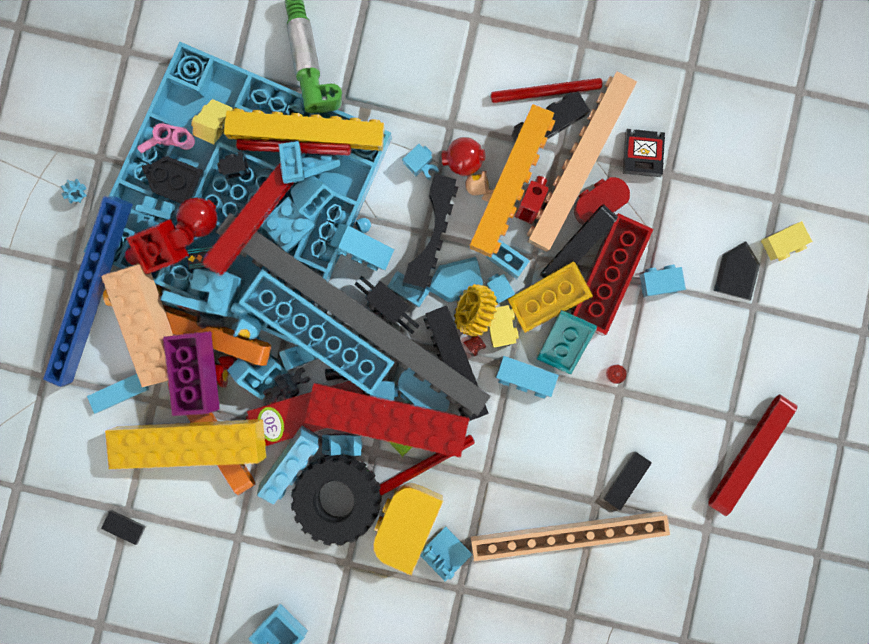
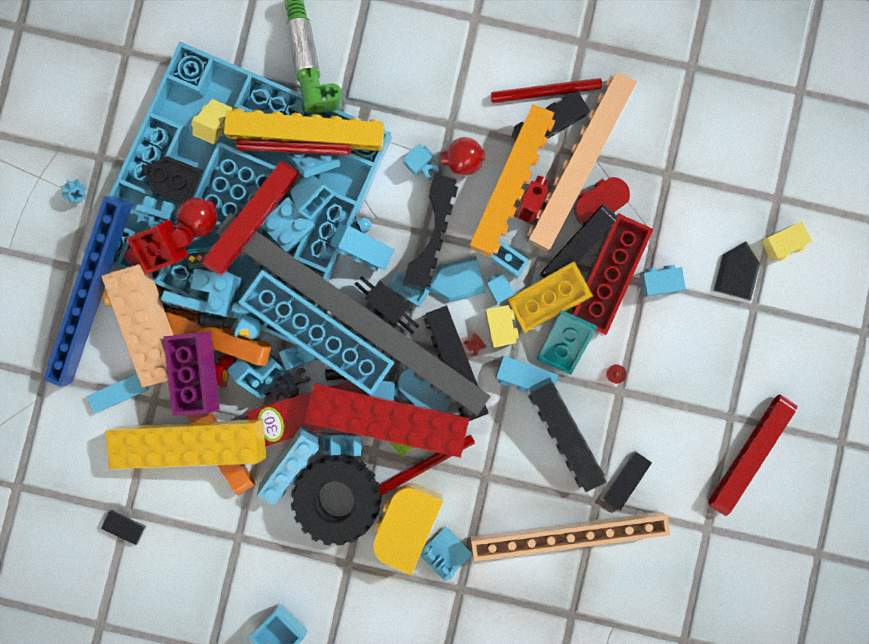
bright pink beam [137,123,195,153] -> none
black brick [217,151,250,179] -> none
medium azure plate [279,141,304,183] -> none
yellow gear [454,284,498,337] -> none
light nougat piece [465,171,494,202] -> none
container [623,129,665,177] -> none
none -> black brick [528,377,607,492]

